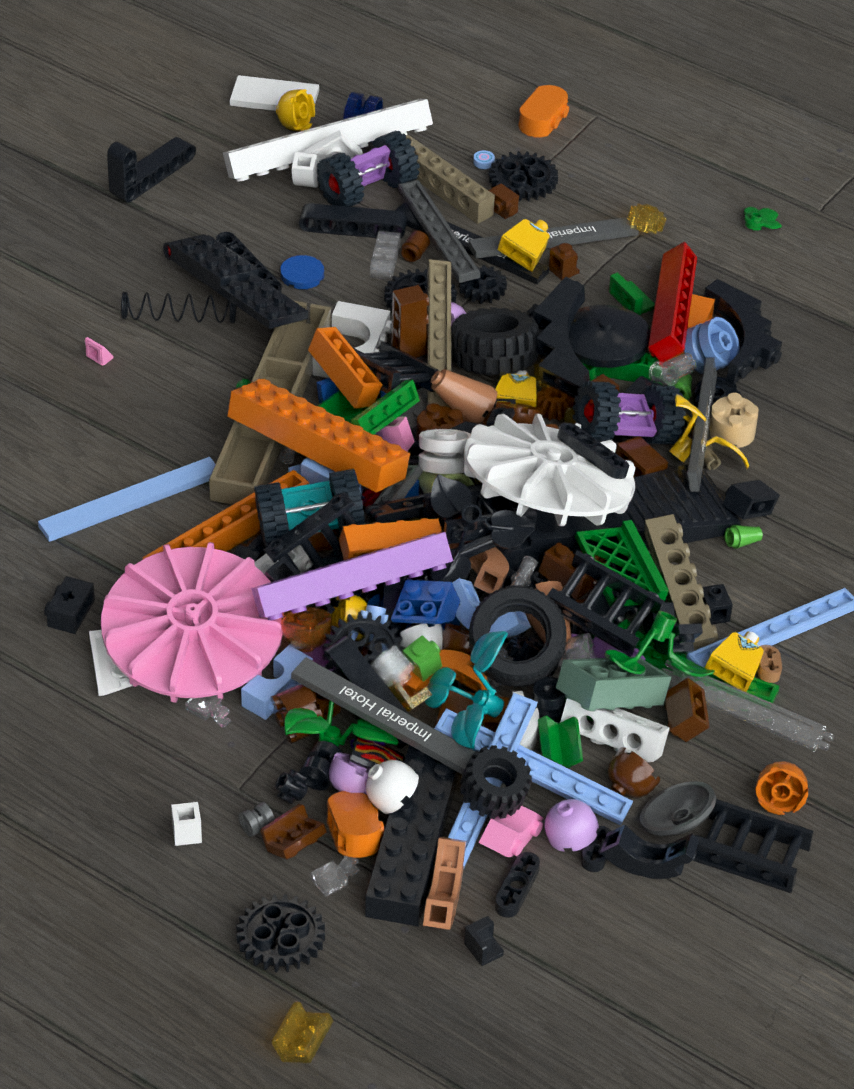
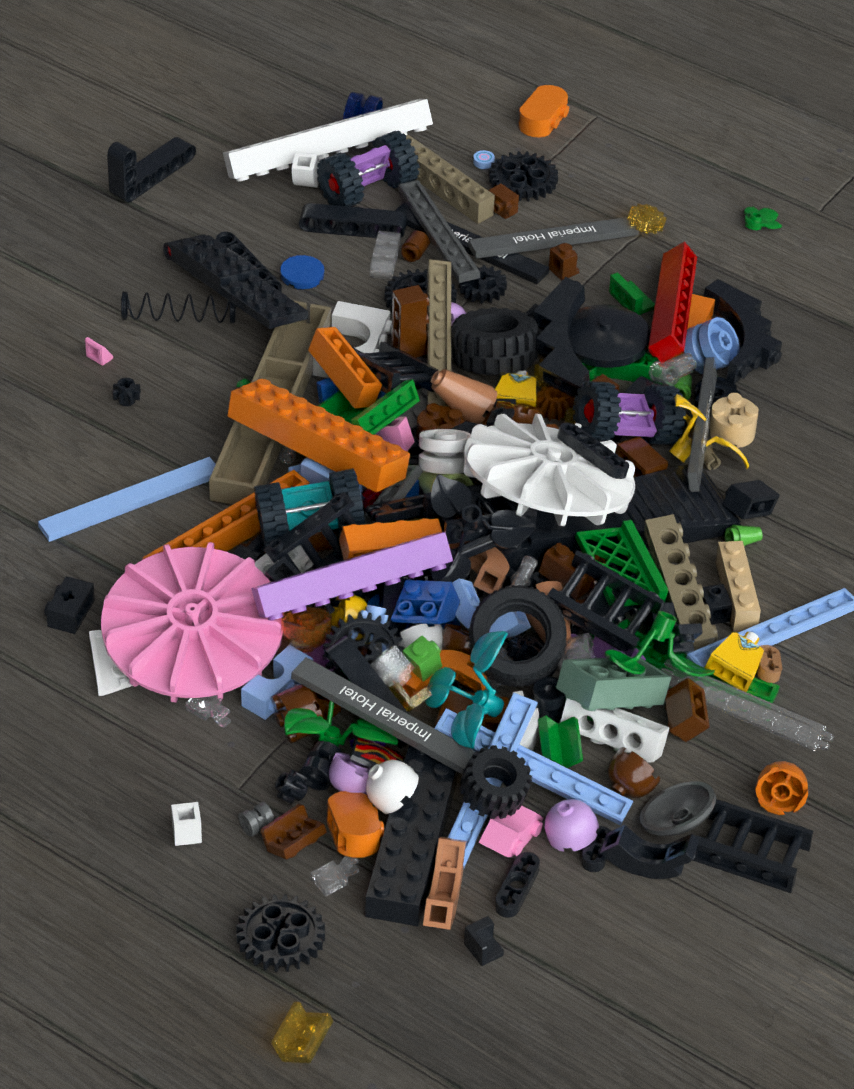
white tile [230,75,319,111] -> none
yellow cylinder [276,89,315,131] -> none
white plate [304,130,363,164] -> none
yellow torso [497,219,550,272] -> none
none -> black gear [112,377,141,406]
none -> tan brick [716,541,761,633]

